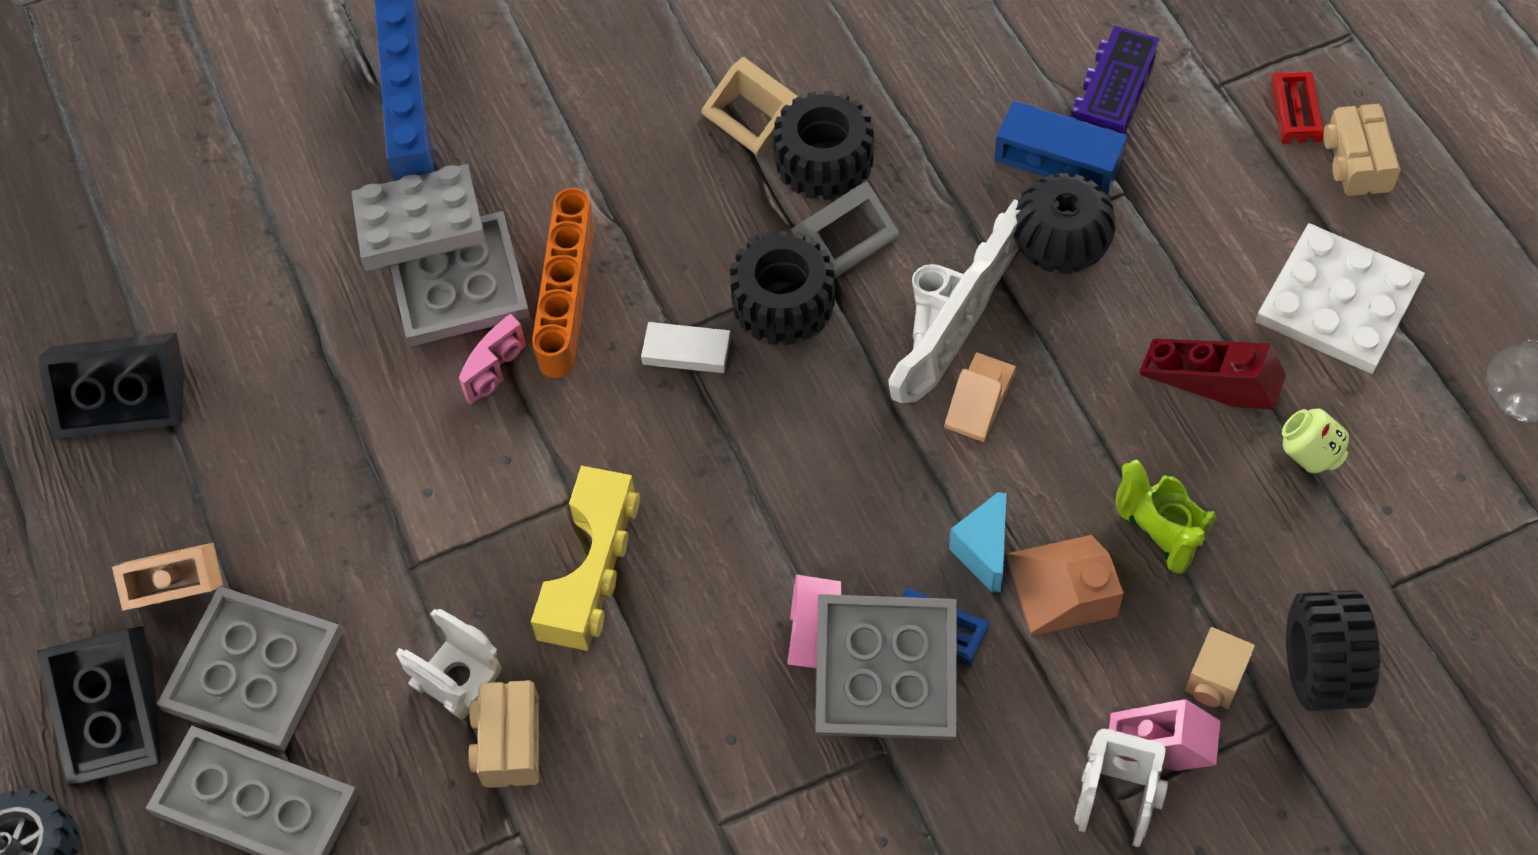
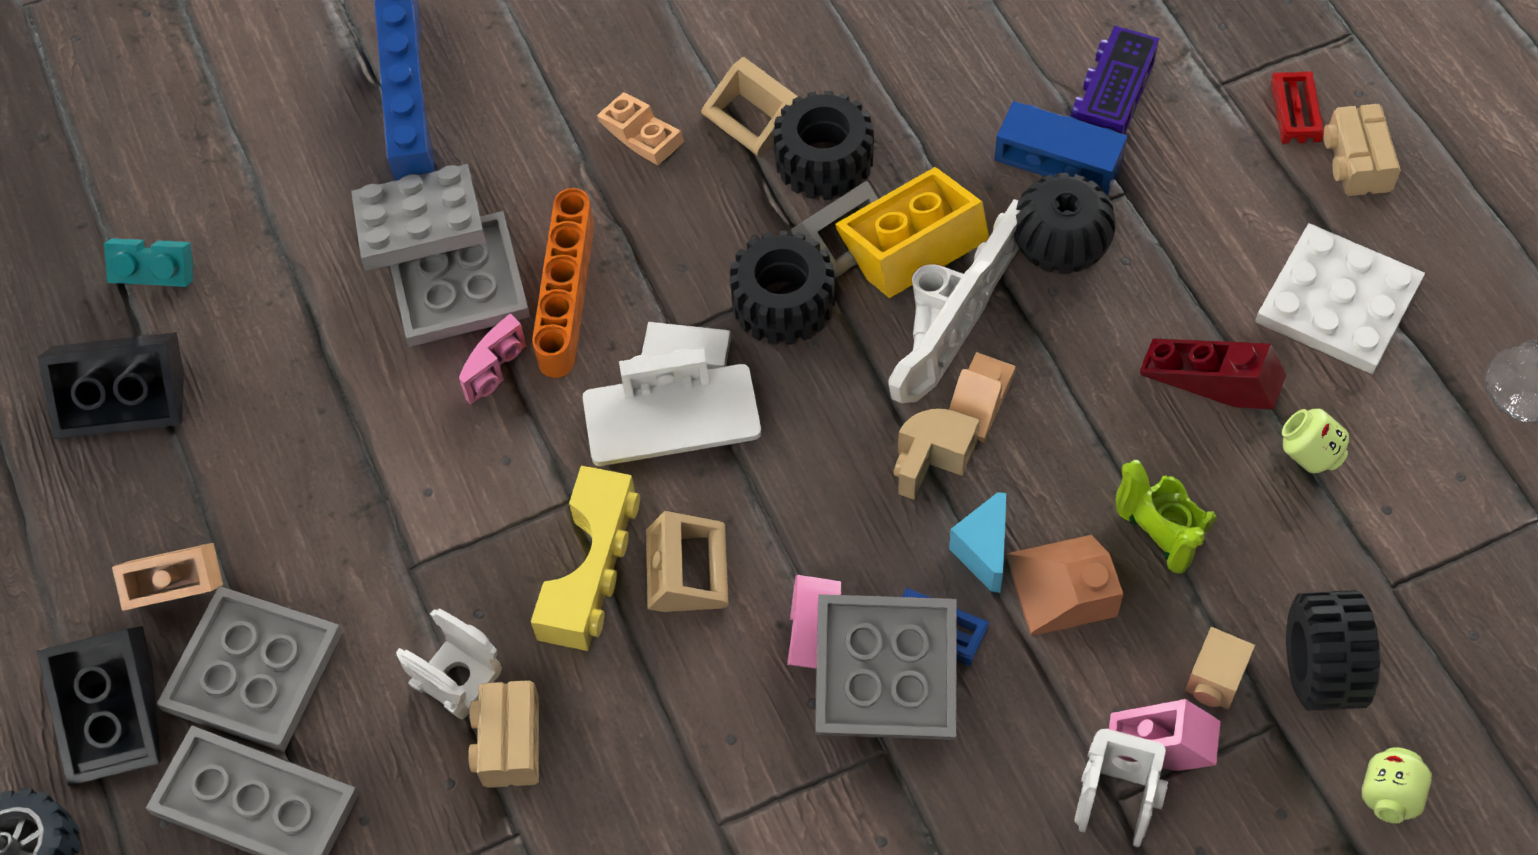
none -> teal piece [104,238,193,287]
none -> white bracket [583,347,761,466]
none -> light nougat slope [597,92,685,166]
none -> tan tile [646,511,729,612]
none -> yellow slope [835,167,989,299]
none -> tan brick [894,409,980,500]
none -> yellowish green head [1362,747,1432,823]

